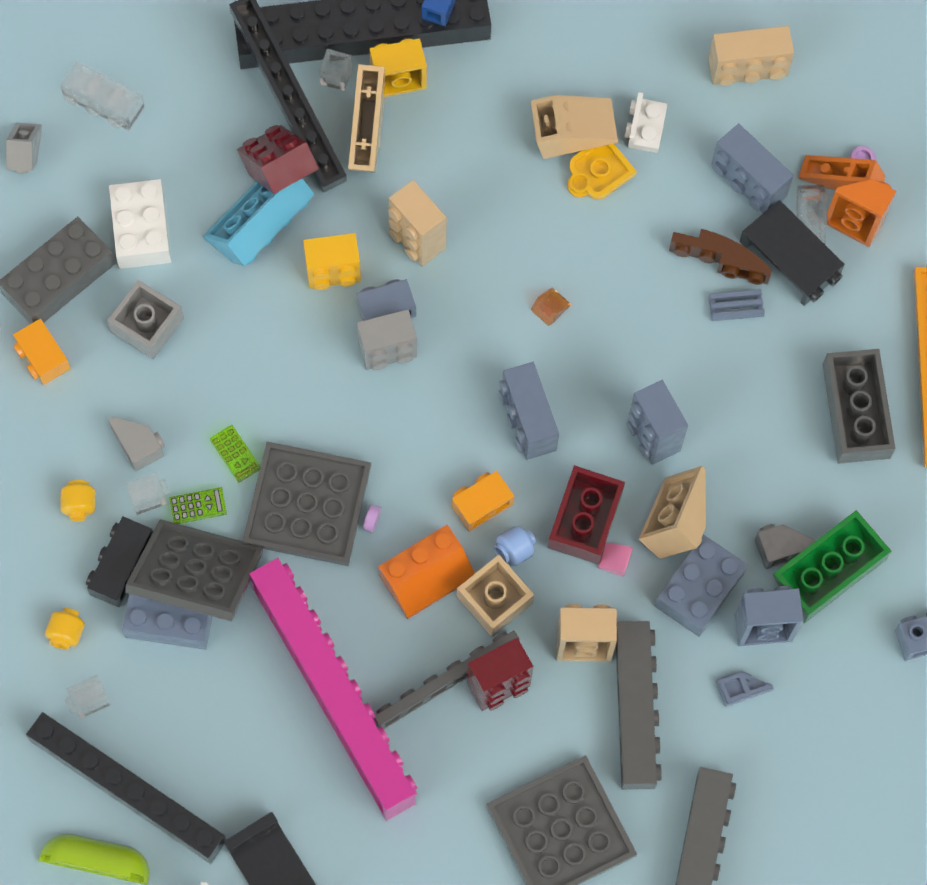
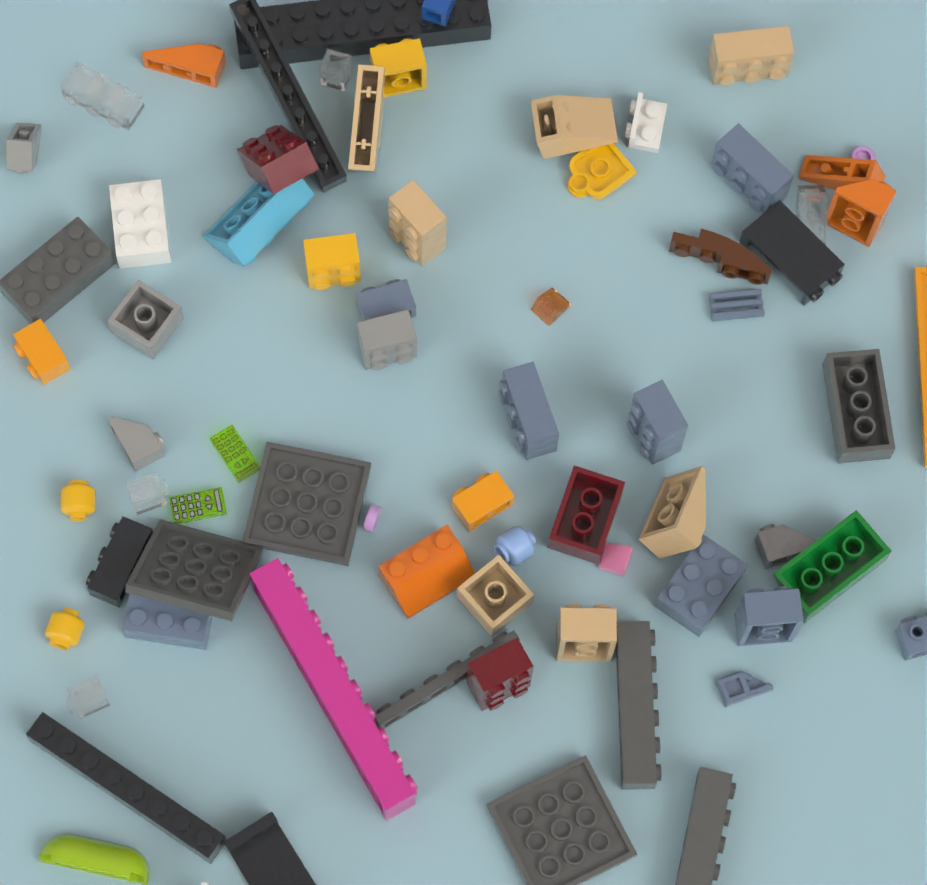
none -> orange slope [142,43,226,88]

